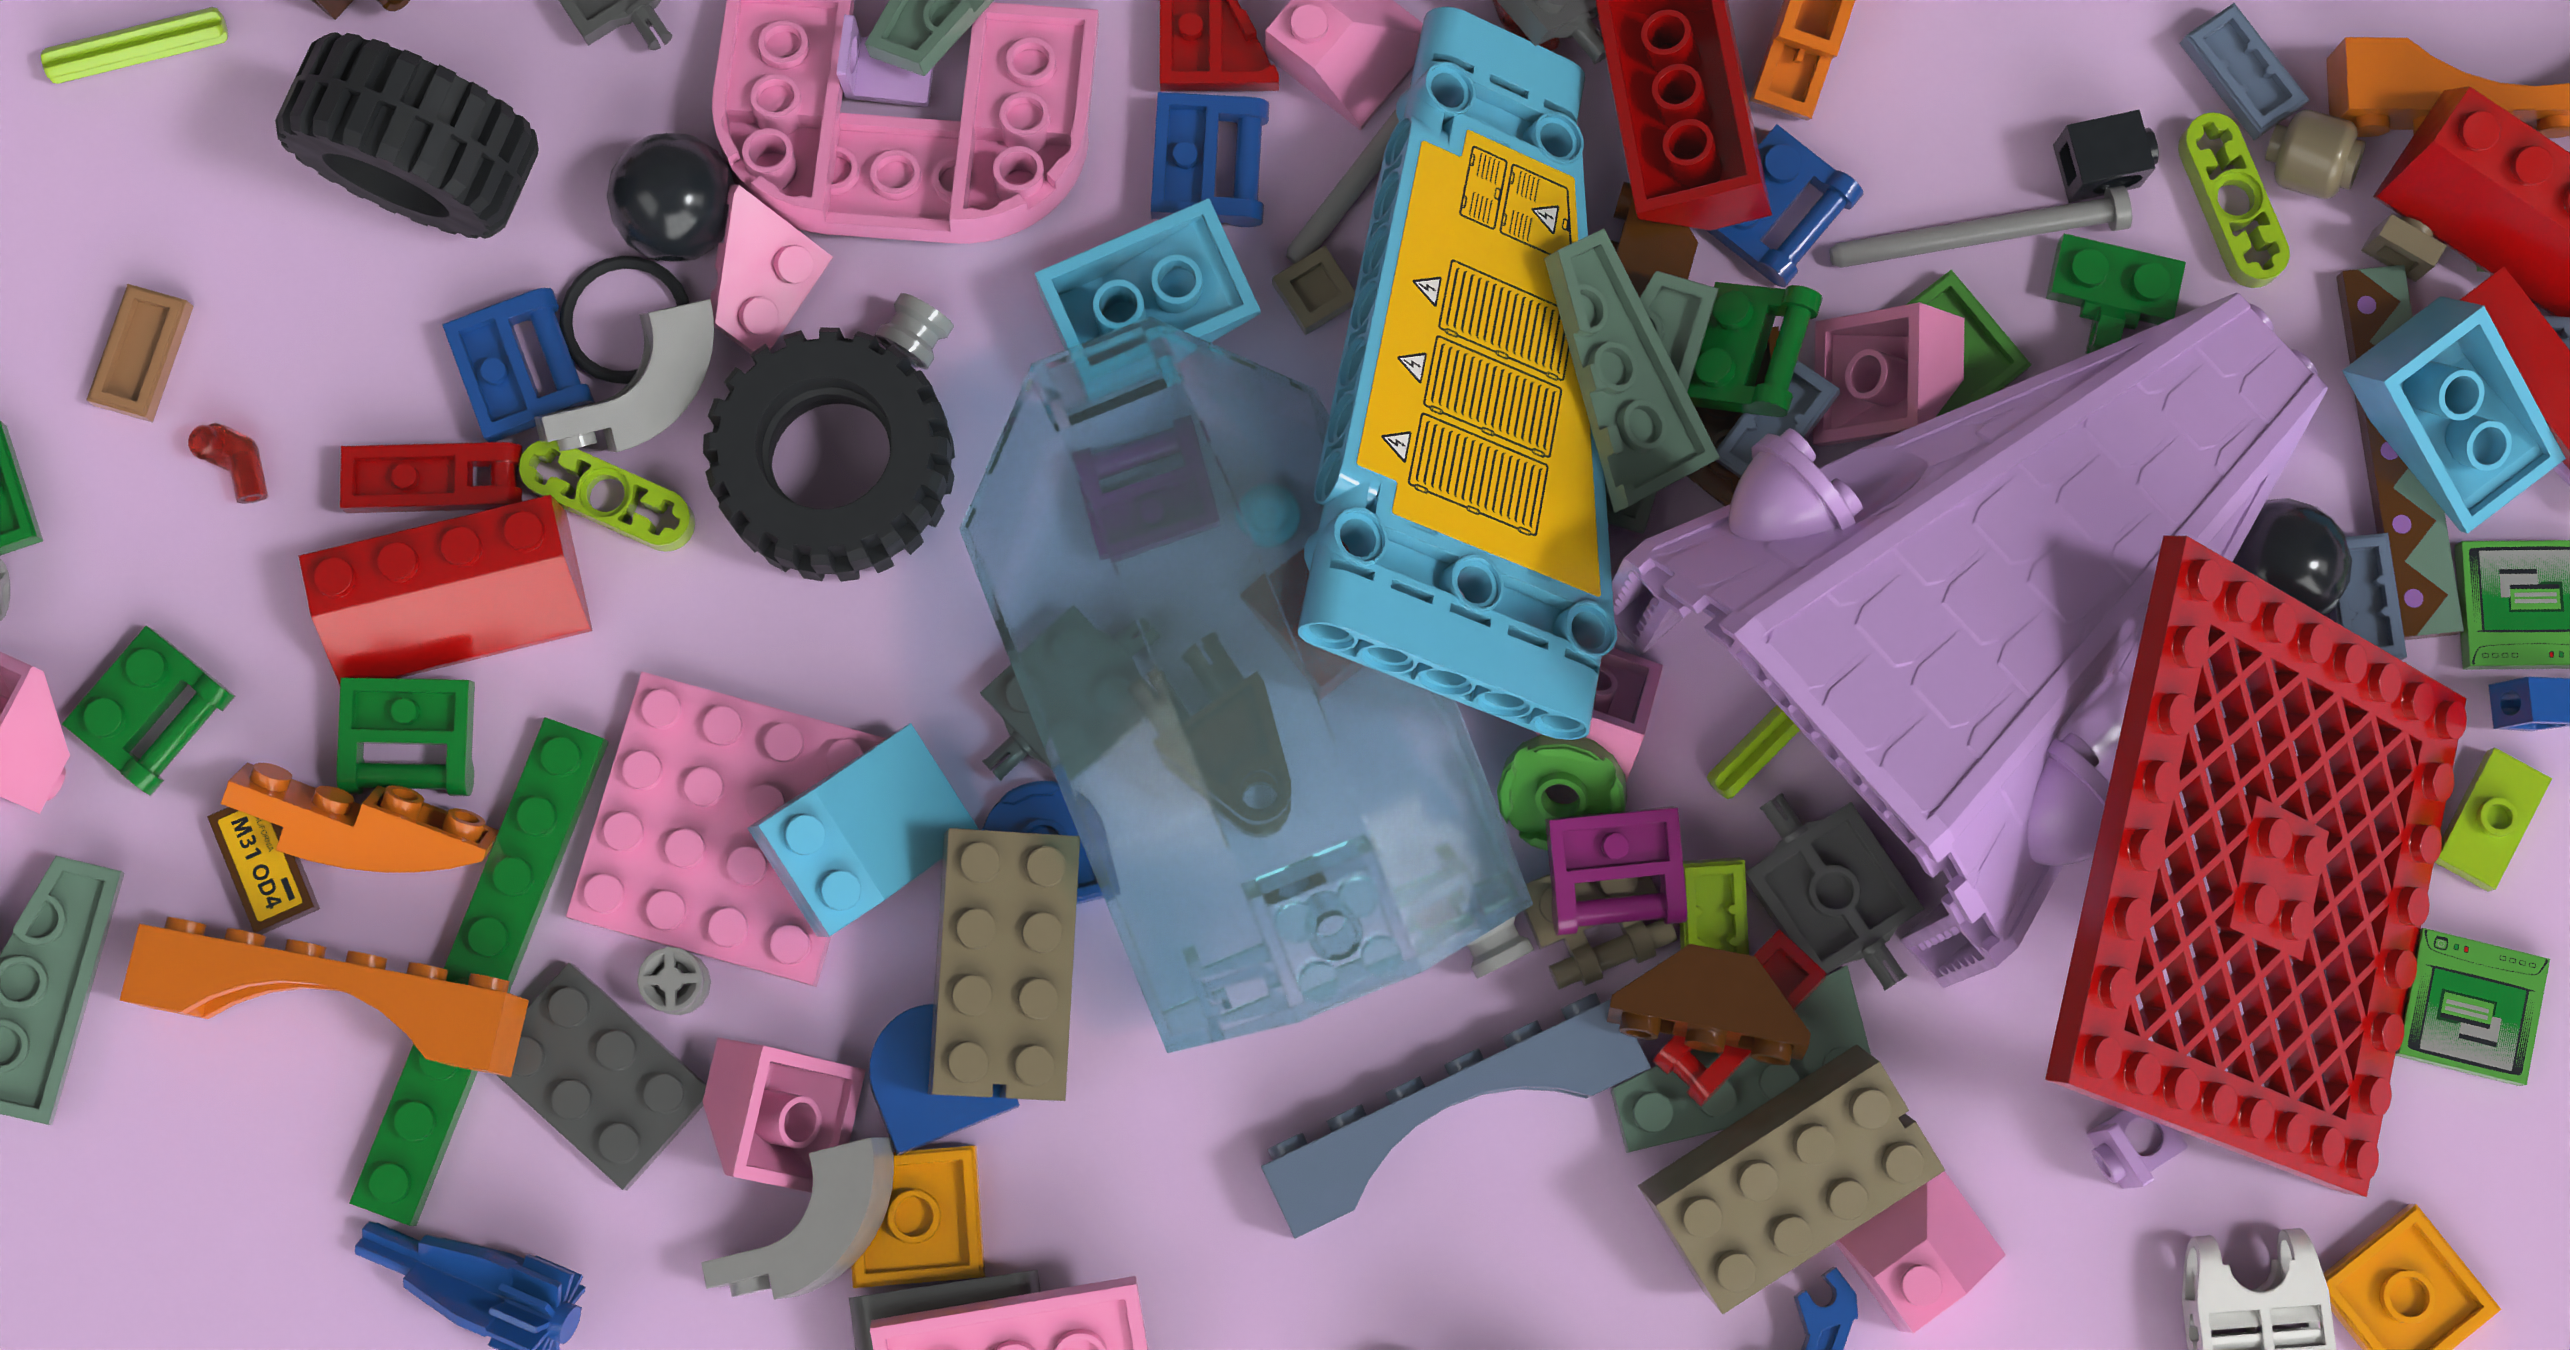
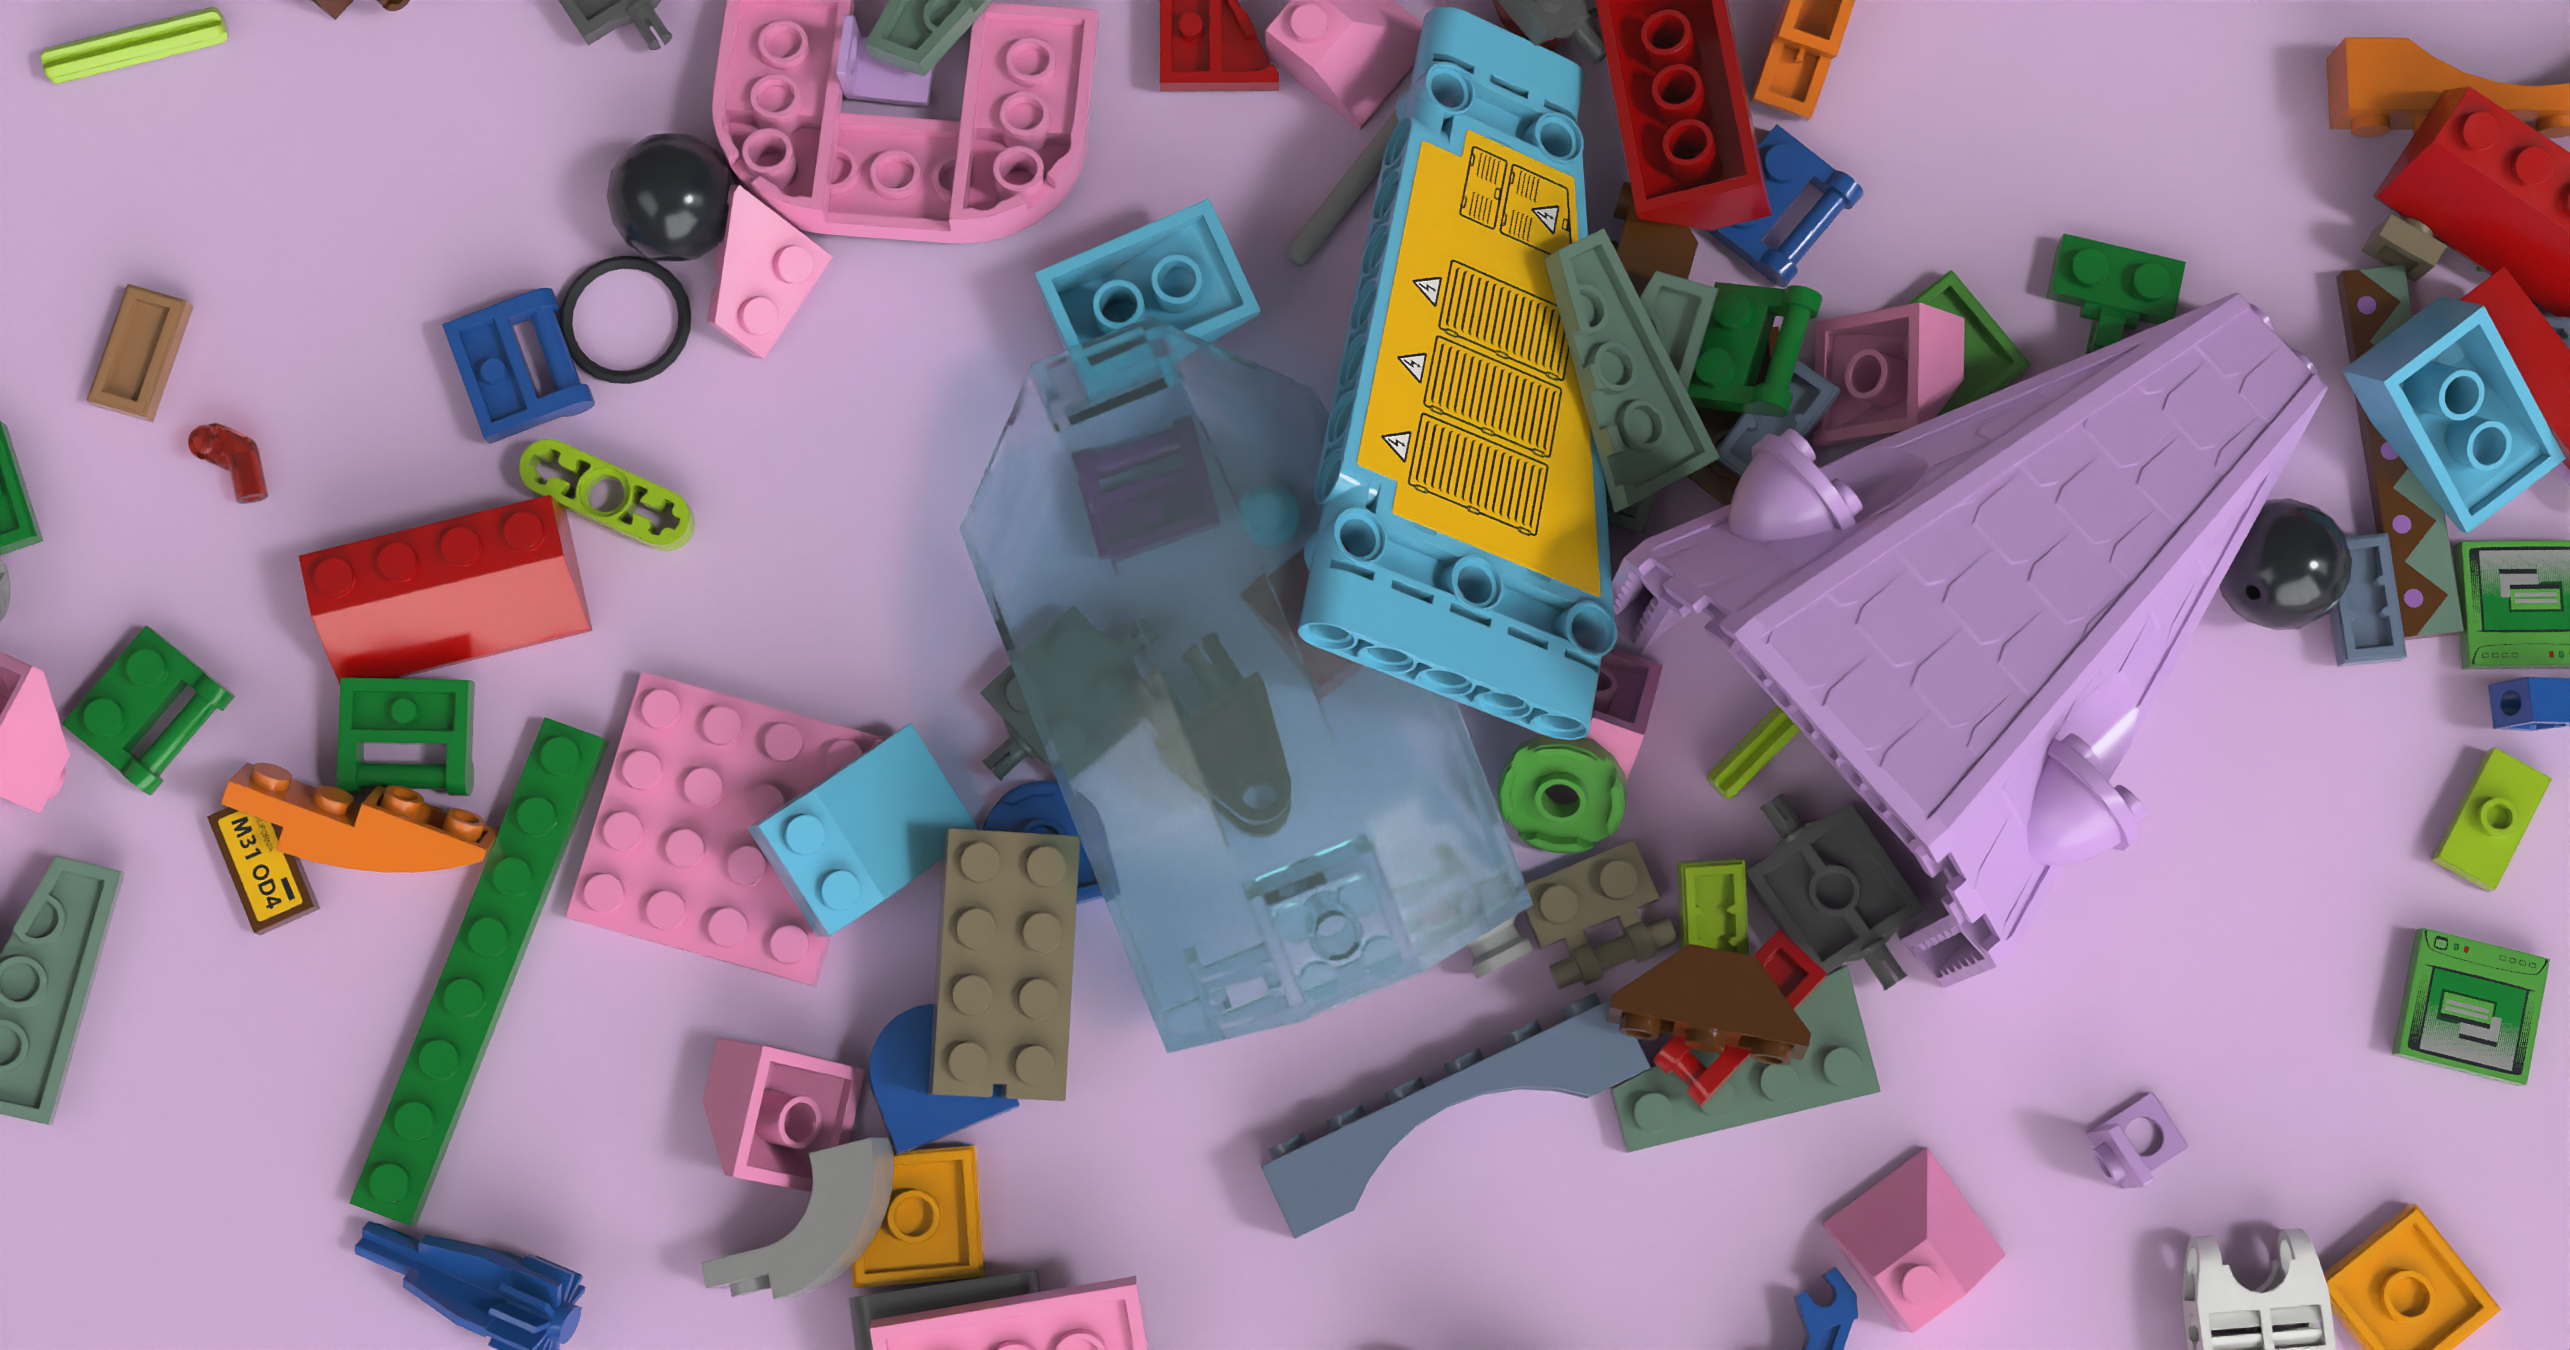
orange arch [119,917,529,1077] -> none
black tyre [275,32,539,239] -> none
red plate [340,442,523,513] -> none
dark grey plate [497,963,706,1190] -> none
light grey arch [534,299,714,452] -> none
light grey wheel [637,947,711,1015] -> none
black tyre [703,327,955,582] -> none
light grey wheel [875,293,954,369] -> none
blue plate [1151,92,1269,227] -> none
dark tan plate [1272,246,1355,335] -> none
magenta plate [1545,806,1687,936] -> none
dark tan piece [1638,1044,1945,1314] -> none
light grey bar [1829,185,2132,268] -> none
red plate [2045,535,2467,1197] -> none
black brick [2053,109,2159,203] -> none
lime beam [2178,112,2290,288] -> none
sand blue plate [2179,3,2309,140] -> none
dark tan head [2265,109,2366,199] -> none

